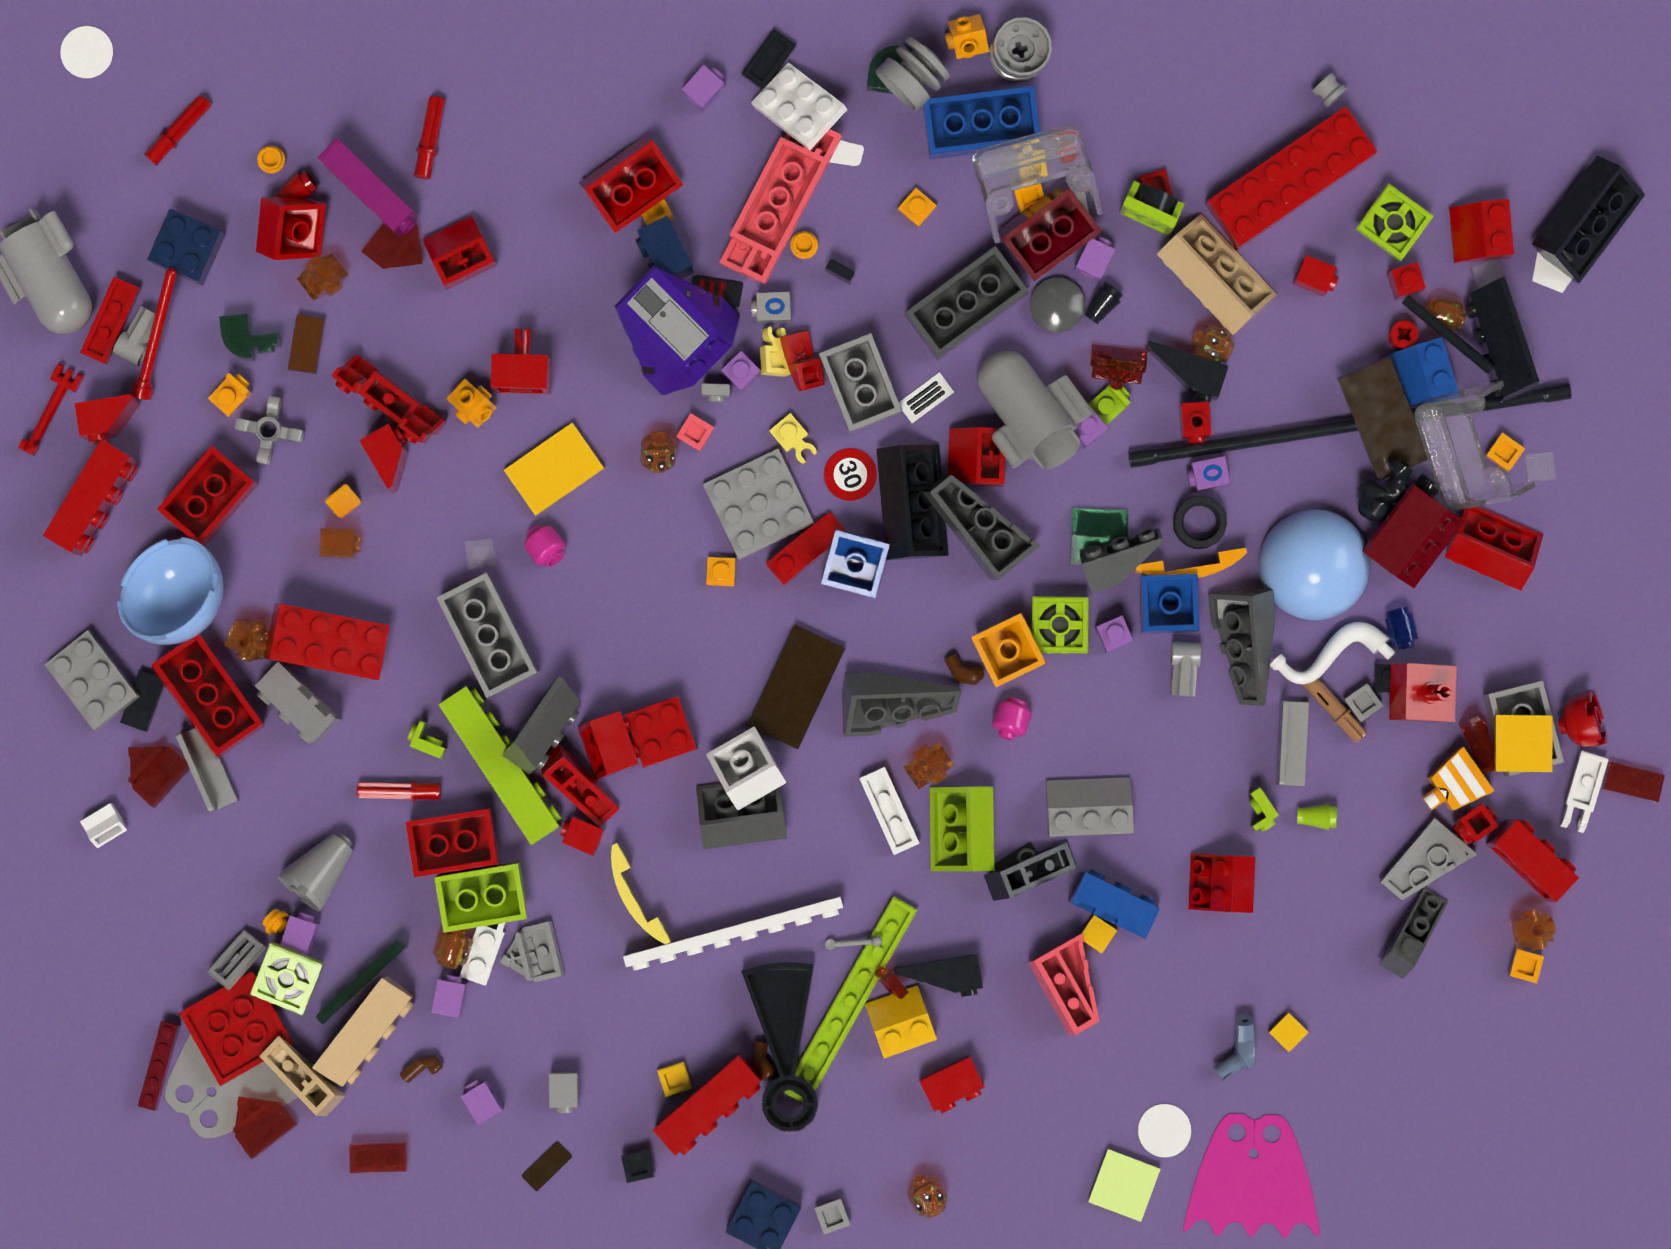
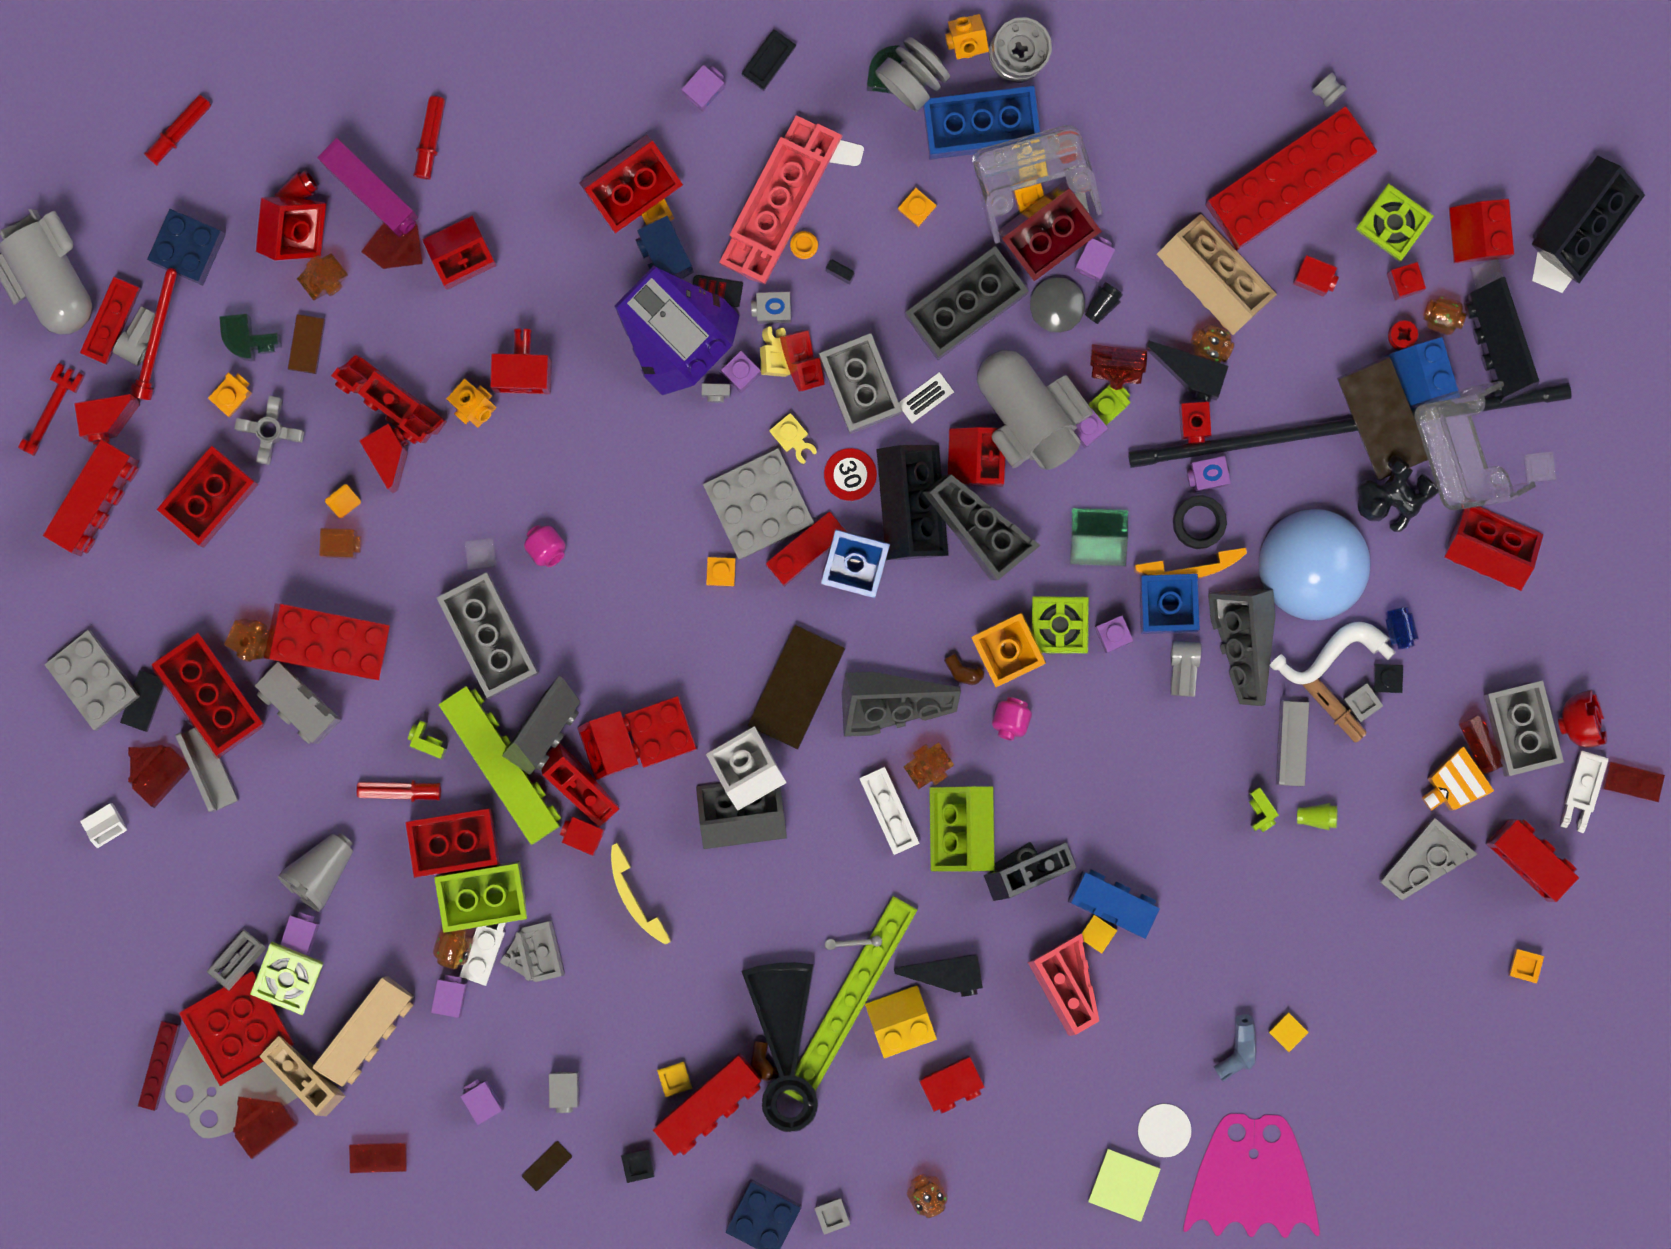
white sticker [60,26,113,78] -> none
light blue piece [117,537,224,645] -> none
light orange plate [257,146,285,174] -> none
light orange plate [262,908,289,935] -> none
clear green tile [316,940,408,1025] -> none
reddish brown arm [400,1054,443,1083] -> none
yellow tile [504,423,604,516] -> none
white plate [623,896,843,971] -> none
clear orange head [640,430,677,474] -> none
coral plate [676,413,715,452] -> none
white plate [751,63,847,150] -> none
clear red tile [874,966,909,999] -> none
light grey slope [1046,777,1134,837] -> none
dark grey slope [1079,527,1164,593] -> none
lime piece [1120,181,1185,236] -> none
red tile [1138,168,1173,196] -> none
red slope [1188,854,1255,913] -> none
dark red slope [1362,483,1465,588] -> none
dark grey slope [1379,887,1448,979] -> none
brick [1389,663,1457,722] -> none
black bar [1402,295,1495,374] -> none
red brick [1453,803,1499,845] -> none
light orange plate [1485,433,1525,472] -> none
yellow tile [1494,715,1553,772] -> none
clear orange brick [1510,909,1556,951] -> none

